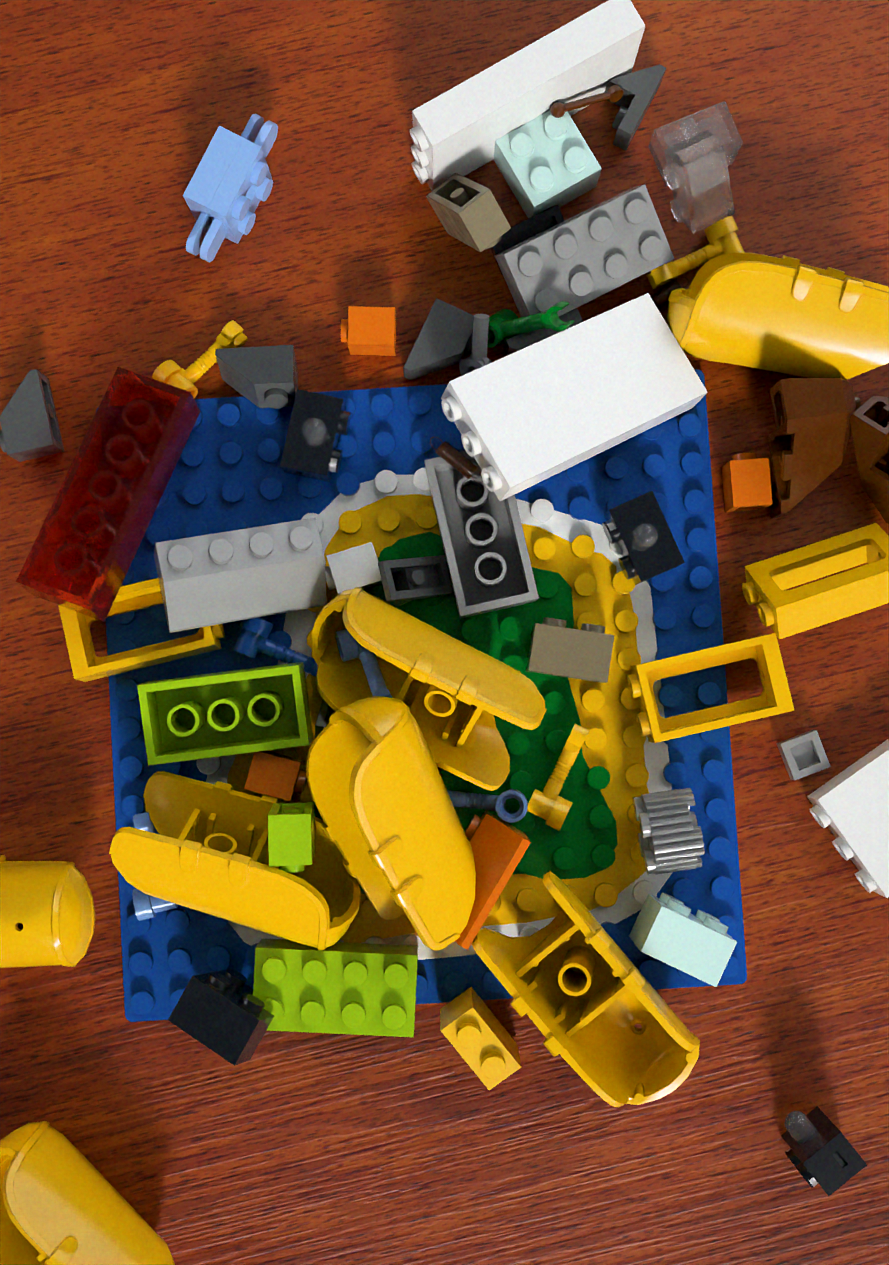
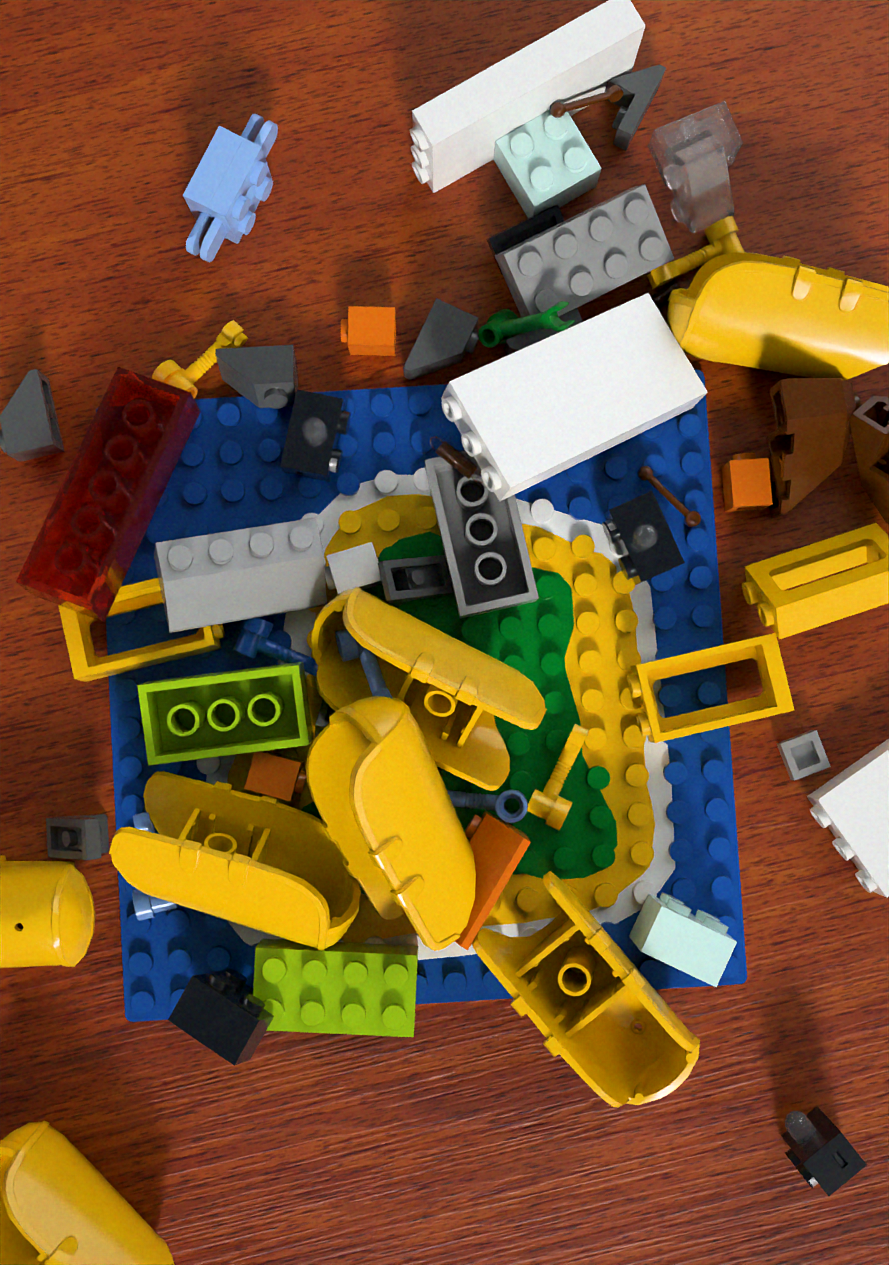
lime brick [268,802,315,873] -> none
dark tan brick [426,173,511,252] -> none
yellow brick [440,987,521,1090] -> none
light grey bar [459,314,492,376] -> none
dark tan brick [526,617,614,683] -> none
light grey brick [633,788,705,875] -> none
none -> dark grey slope [46,814,109,860]
none -> reddish brown hinge [638,466,701,527]

